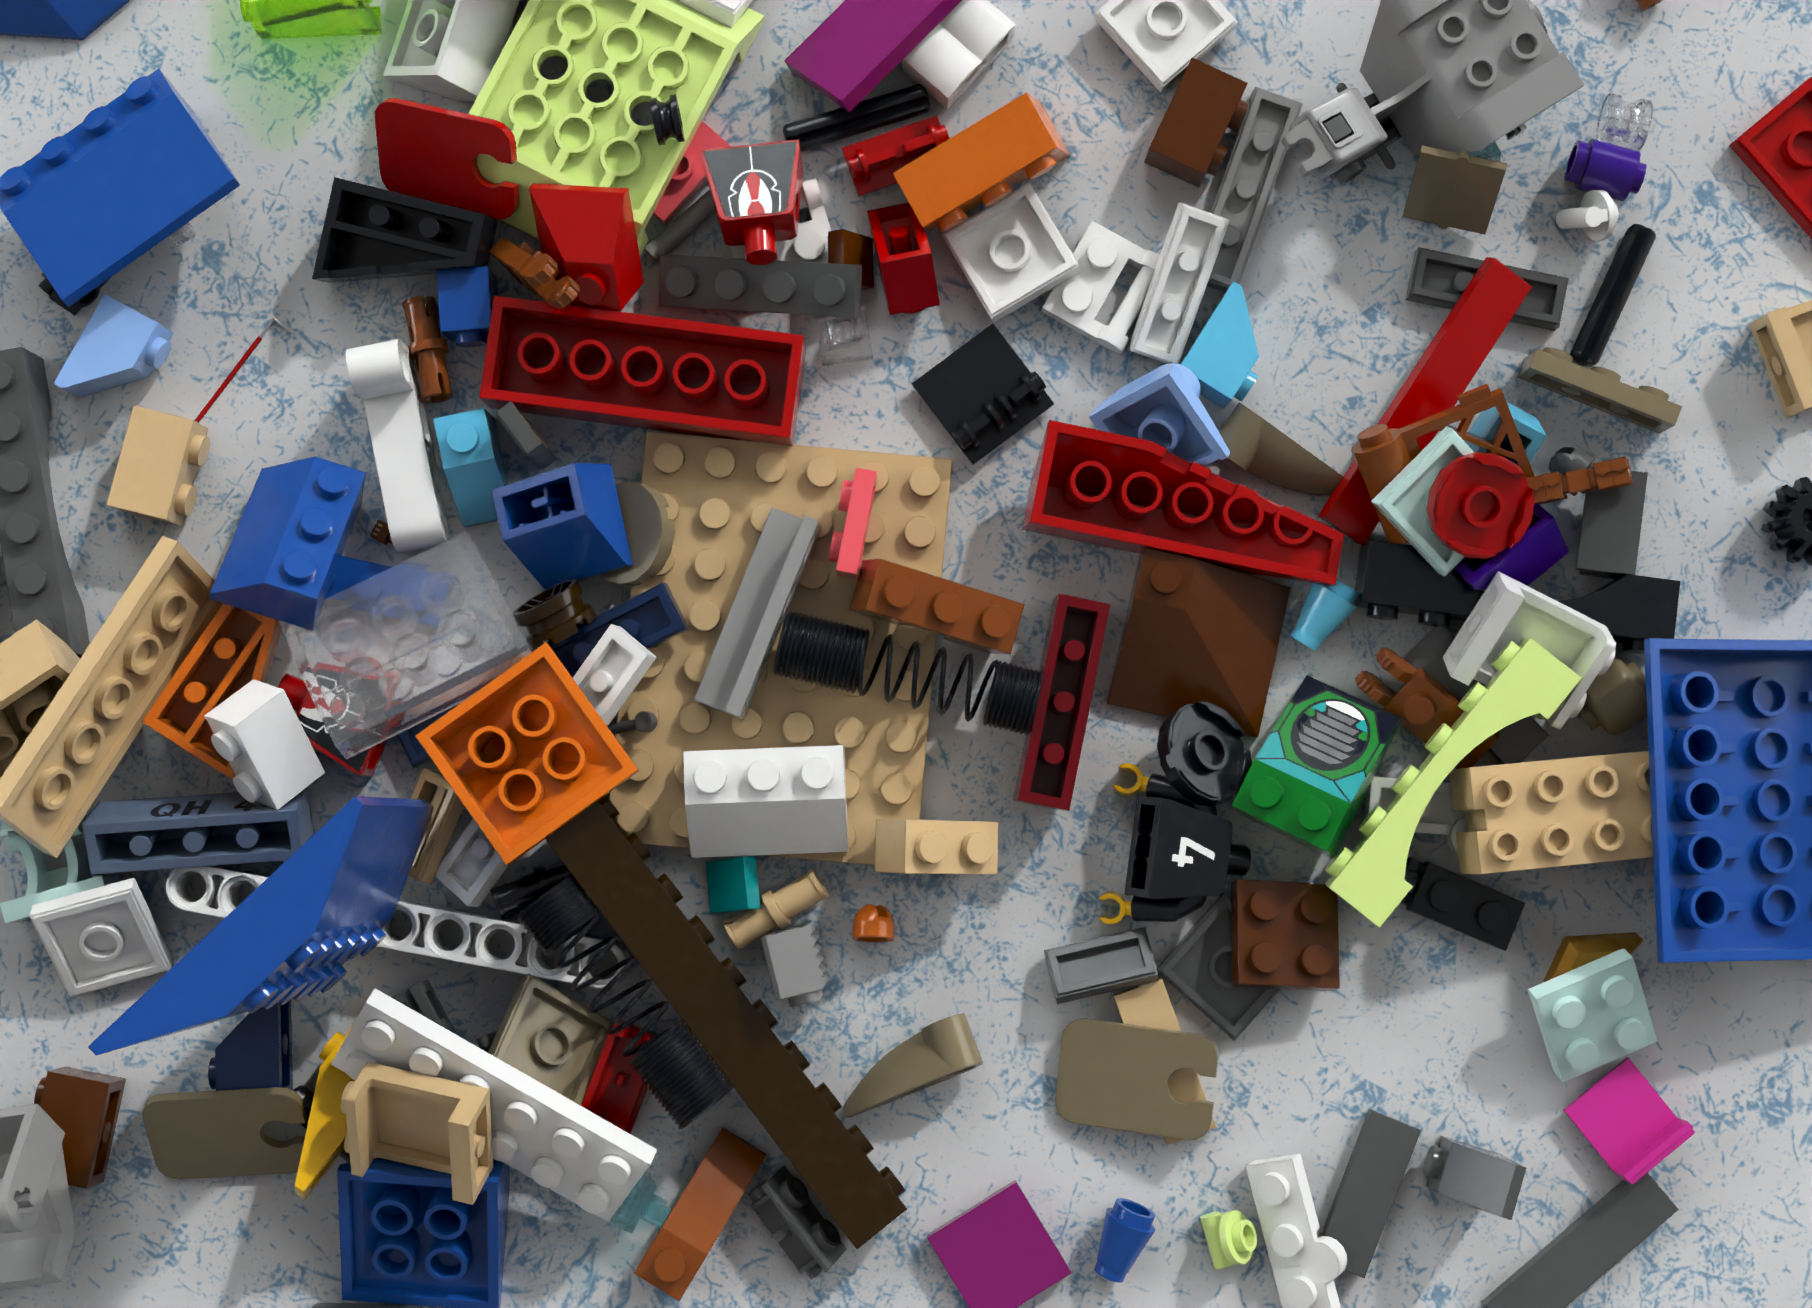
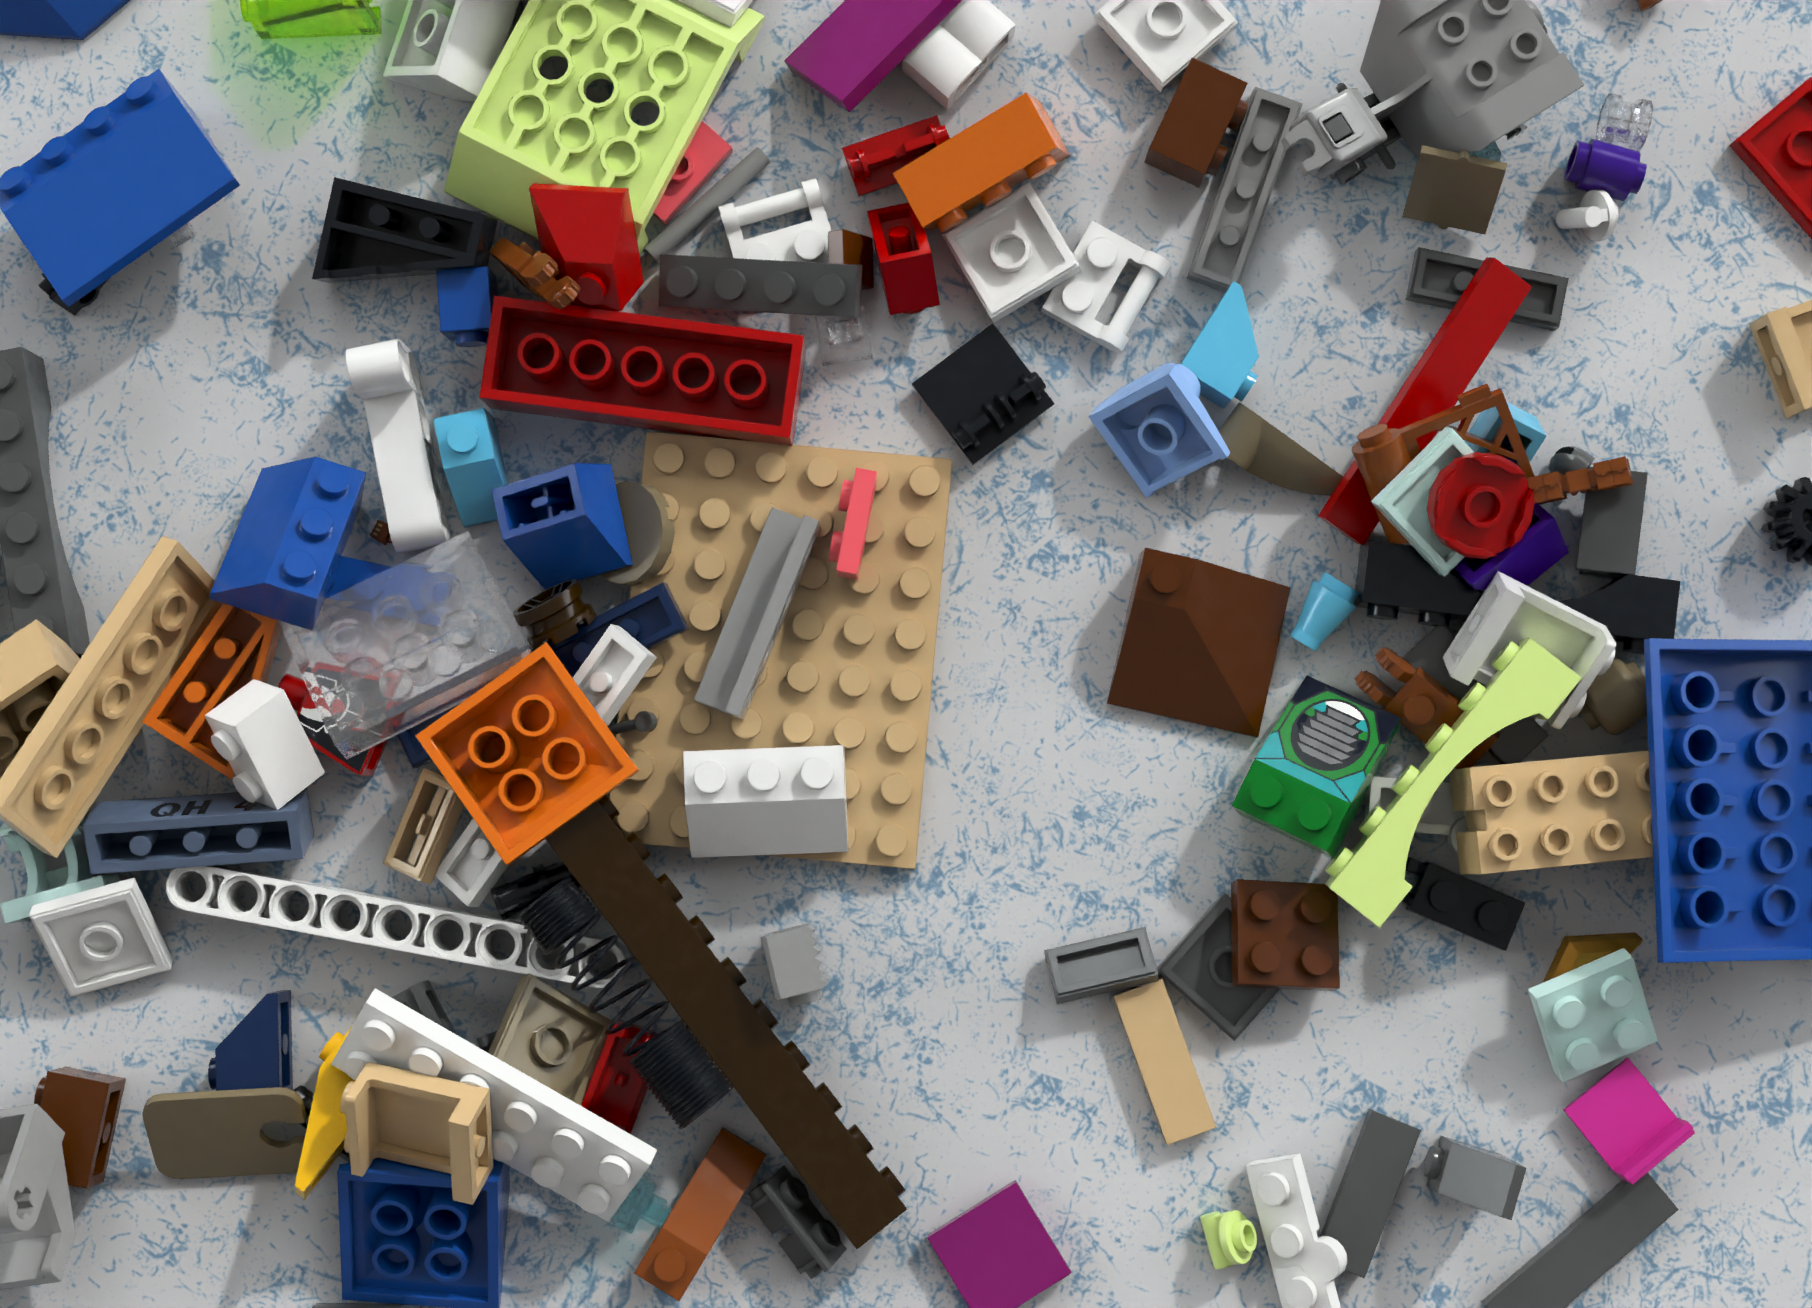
light blue slope [53,294,174,398] -> none
blue slope [88,796,434,1055] -> none
tan brick [106,405,210,526] -> none
red piece [194,317,296,423] -> none
red piece [375,98,519,219] -> none
dark orange pin [402,295,453,403] -> none
dark grey tile [496,401,557,470] -> none
black bush [650,94,685,146] -> none
torso [701,139,803,265] -> none
teal tile [706,856,760,914] -> none
tan pin [723,868,829,951] -> none
black piece [773,610,1044,736] -> none
black axle [783,84,930,152] -> none
dark tan piece [844,1013,983,1117] -> none
dark orange arch [849,559,1025,655] -> none
orange hinge [852,904,894,942] -> none
tan brick [875,820,998,875] -> none
dark red brick [1013,594,1110,811] -> none
red wedge [1022,420,1345,586] -> none
dark tan piece [1055,1018,1219,1140] -> none
blue cone [1094,1198,1155,1283] -> none
black torso [1098,763,1251,925] -> none
white tile [1127,203,1230,364] -> none
black tile [1157,702,1252,805] -> none
dark tan plate [1517,347,1682,434] -> none
black axle [1570,224,1656,367] -> none

